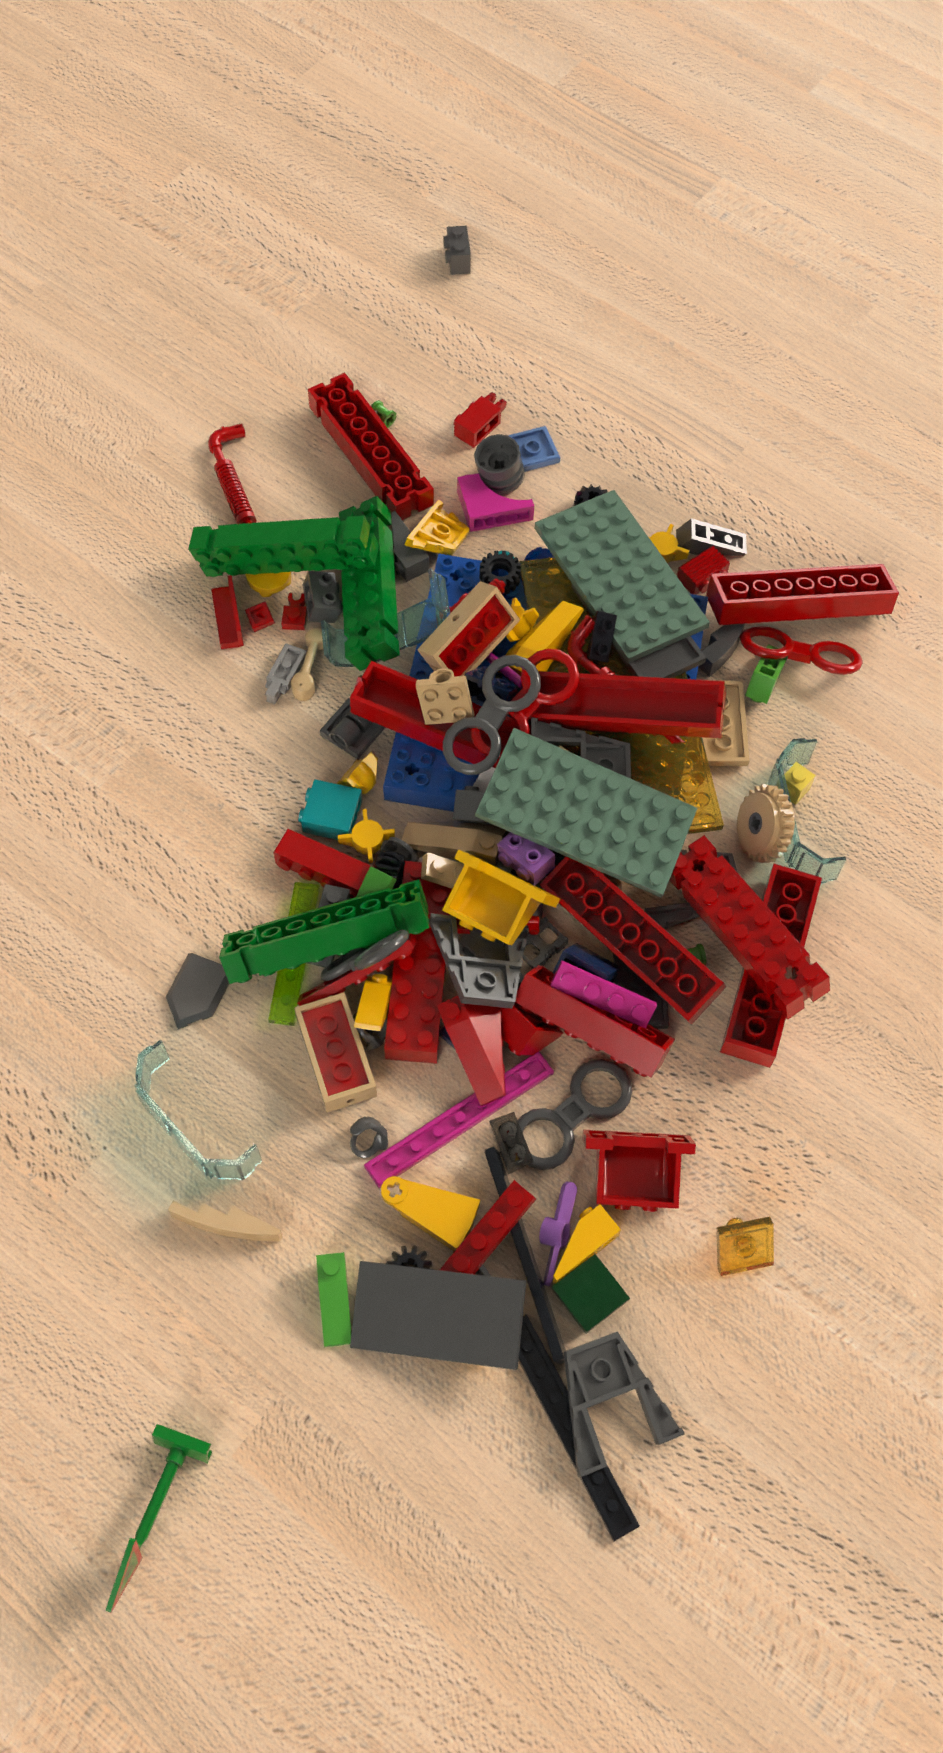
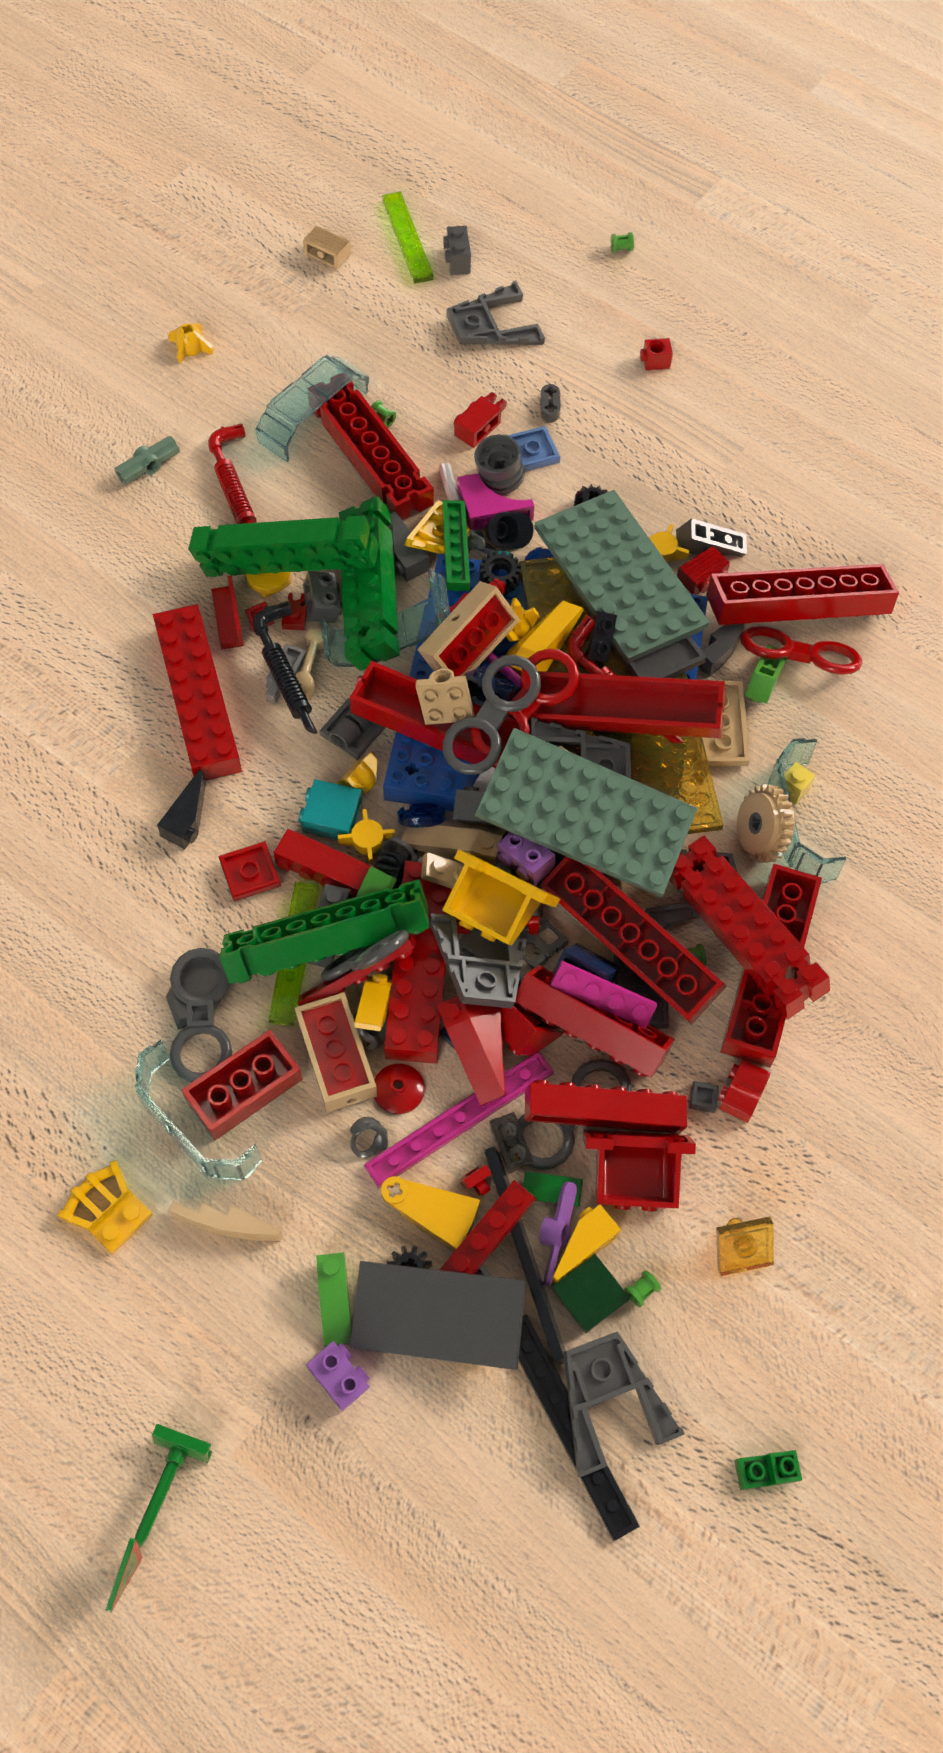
none -> yellow plate [57,1160,153,1255]
none -> sand green piece [114,436,180,484]
none -> red brick [153,604,242,781]
none -> black slope [157,770,206,850]
none -> yellow piece [168,323,213,363]
none -> dark grey bar [170,948,232,1083]
none -> red brick [181,1030,303,1141]
none -> red plate [218,841,281,902]
none -> black piece [253,601,318,734]
none -> clear light blue windscreen [255,355,369,462]
none -> tan brick [303,225,351,269]
none -> medium lavender brick [306,1341,370,1412]
none -> red dish [374,1063,425,1114]
none -> clear neon green tile [382,191,433,284]
none -> clear blue tile [397,803,446,828]
none -> white axle [439,462,461,501]
none -> green plate [442,500,470,591]
none -> dark grey wing [446,281,545,345]
none -> red tile [458,1164,492,1196]
none -> dark grey piece [467,530,496,554]
none -> black piece [483,512,534,549]
none -> green slope [523,1172,583,1207]
none -> red brick [524,1080,687,1134]
none -> dark grey beam [540,384,561,422]
none -> bright green bush [611,232,634,253]
none -> bright green bush [624,1270,661,1308]
none -> red brick [640,338,673,370]
none -> dark grey tile [689,1081,719,1113]
none -> red brick [717,1059,771,1123]
none -> green slope [734,1450,802,1490]

